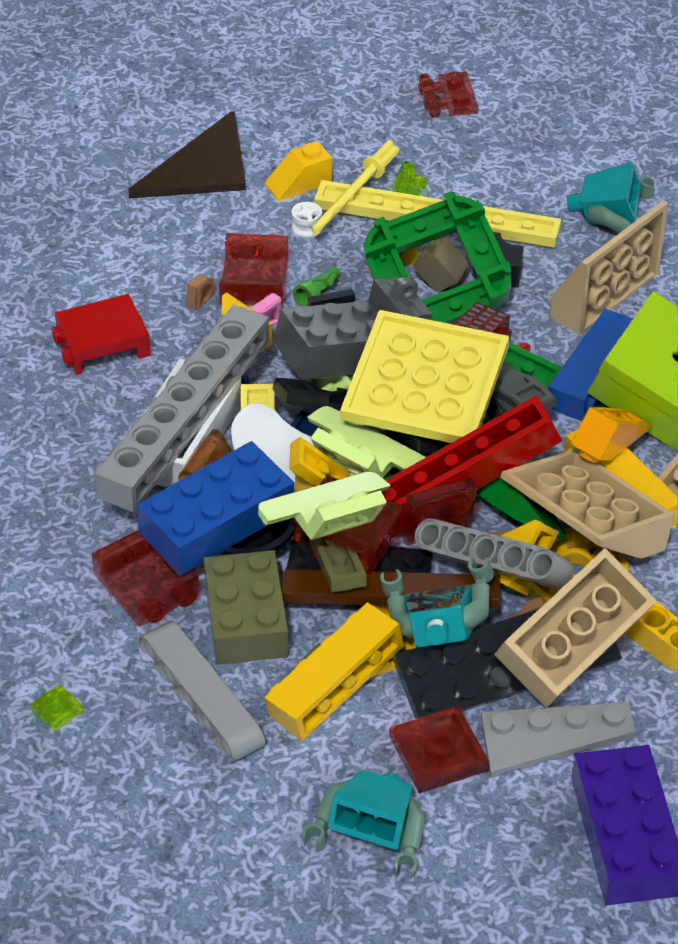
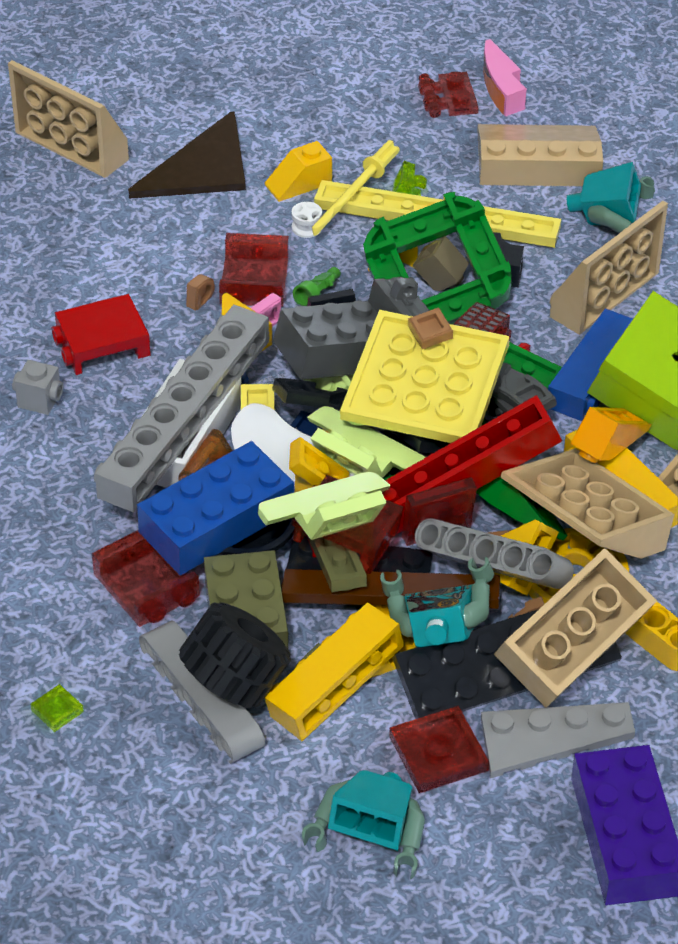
none -> tan slope [8,60,129,178]
none -> light grey brick [12,360,63,415]
none -> black wheel [179,602,291,708]
none -> medium nougat tile [408,307,453,349]
none -> tan slope [477,124,603,186]
none -> bright pink slope [483,39,527,116]

